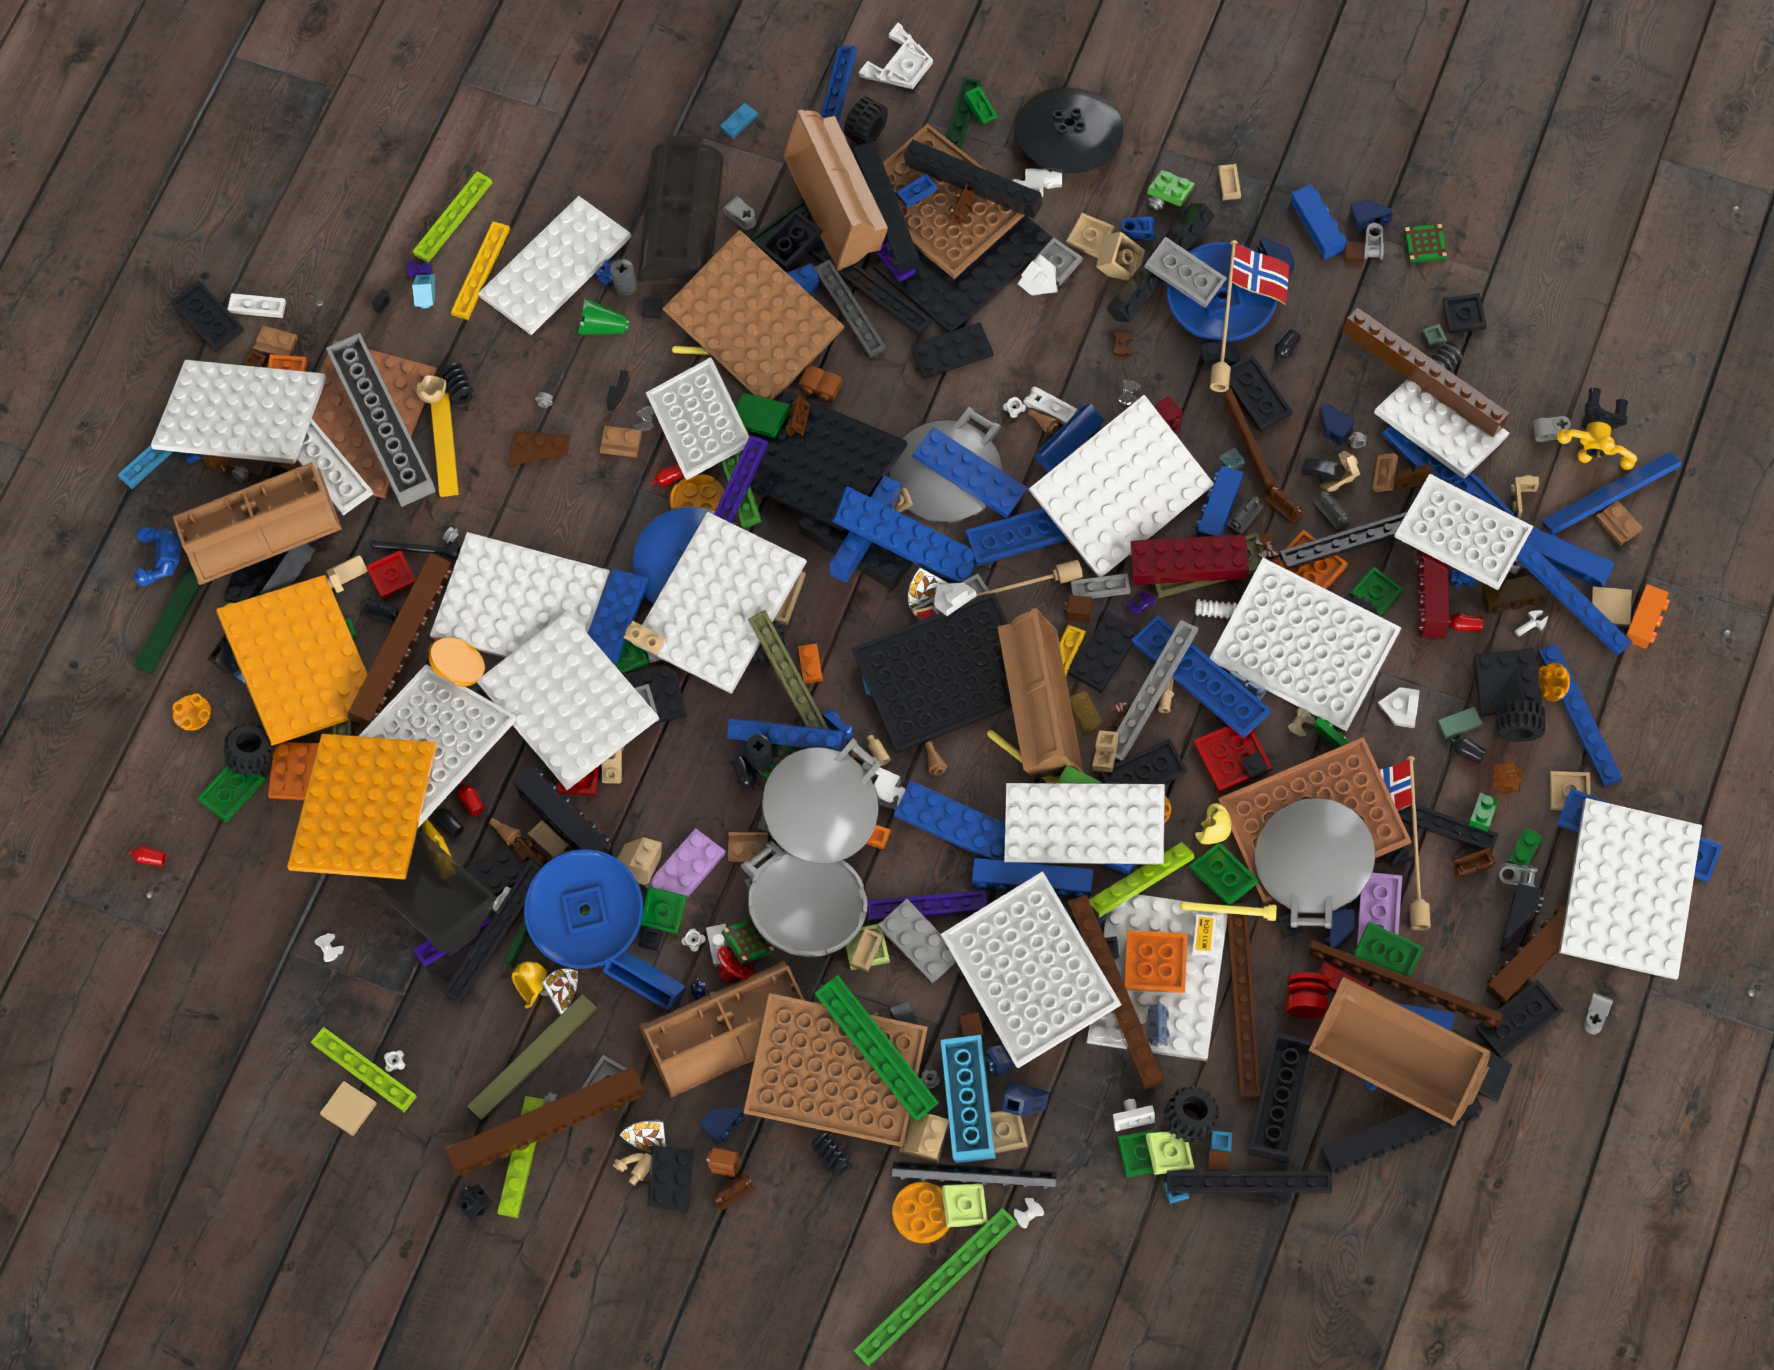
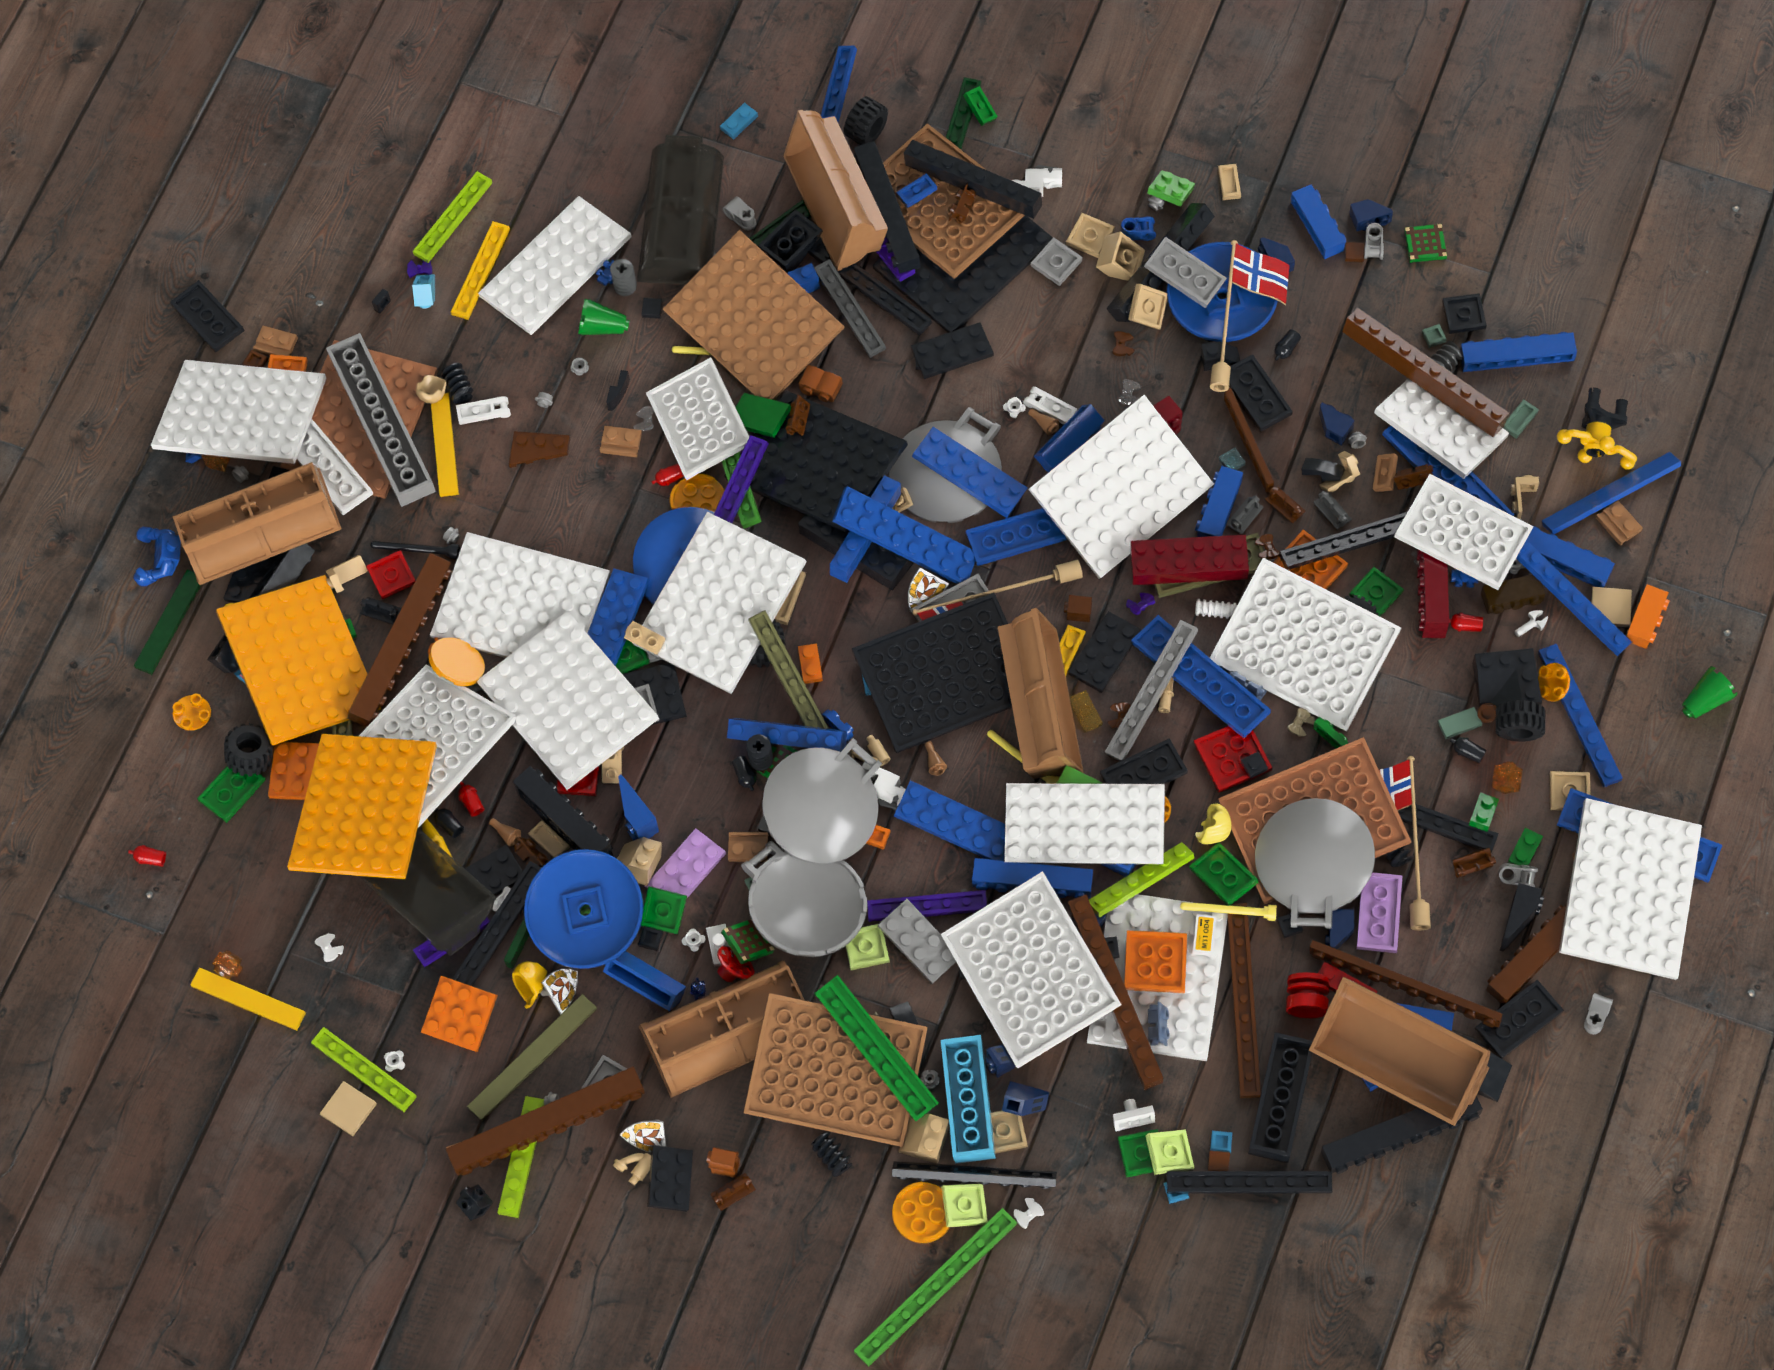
dark azure plate [118,445,173,489] -> none
white plate [228,294,286,318] -> none
dark blue slope [699,1107,746,1145] -> none
tan tile [849,928,883,972] -> none
white wing [858,23,933,89] -> none
white plate [934,583,977,616] -> none
reddish brown brick [959,1011,984,1041] -> none
black dish [1014,87,1123,173] -> none
white plate [1018,255,1058,296] -> none
light grey plate [1071,573,1130,599] -> none
tan slope [1092,730,1119,772] -> none
black tyre [1163,1086,1219,1143] -> none
green tile [1353,921,1424,978] -> none
white plate [1378,687,1419,728] -> none
light grey piece [1532,416,1571,442] -> none
none -> yellow tile [190,967,306,1031]
none -> clear orange head [212,950,243,979]
none -> orange plate [421,976,498,1052]
none -> white plate [456,396,511,425]
none -> light grey plate [571,358,589,375]
none -> blue slope [618,774,659,841]
none -> tan tile [1128,284,1168,330]
none -> blue brick [1460,332,1577,372]
none -> reddish brown tile [1478,703,1497,723]
none -> sand green tile [1503,399,1539,439]
none -> green cone [1682,666,1737,719]

